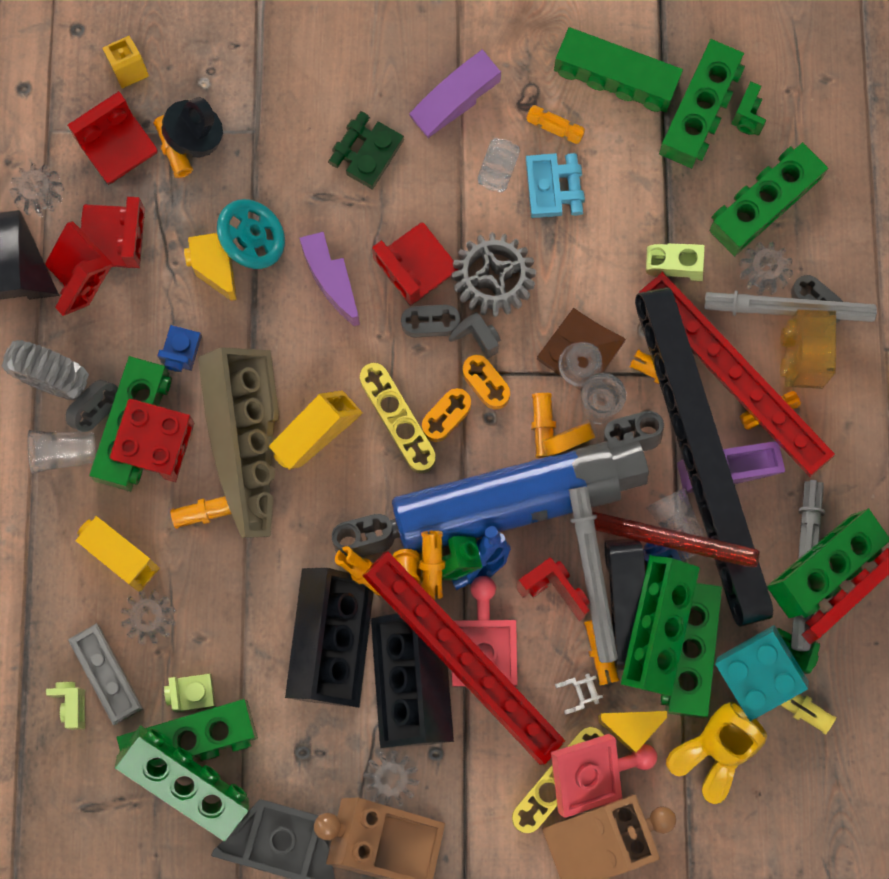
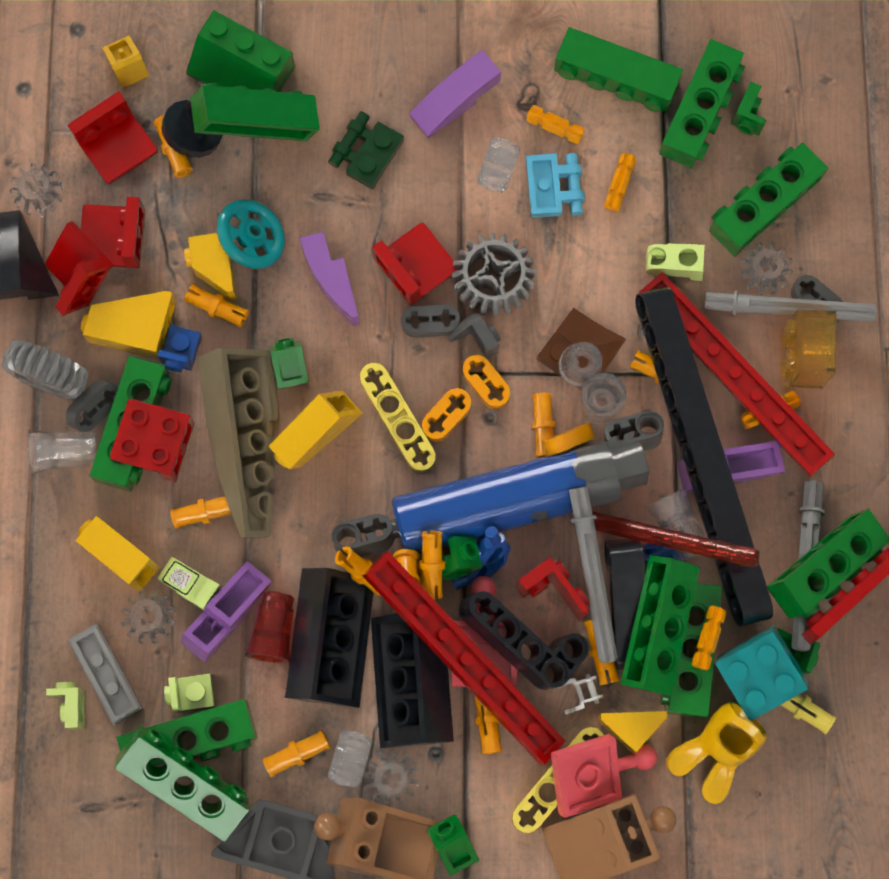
none -> yellow slope [81,291,177,359]
none -> yellowish green leg [157,557,222,611]
none -> medium lavender slope [181,561,272,663]
none -> light orange pin [184,284,249,328]
none -> green slope [186,10,295,92]
none -> green brick [190,83,320,141]
none -> clear red plant [245,591,294,664]
none -> light orange pin [263,730,331,777]
none -> green bracket [270,338,309,389]
none -> clear gear [328,730,372,788]
none -> green bracket [427,815,479,876]
none -> black beam [459,591,589,690]
none -> light orange pin [474,695,503,755]
none -> light orange axle [604,153,636,212]
none -> light orange axle [692,606,726,670]

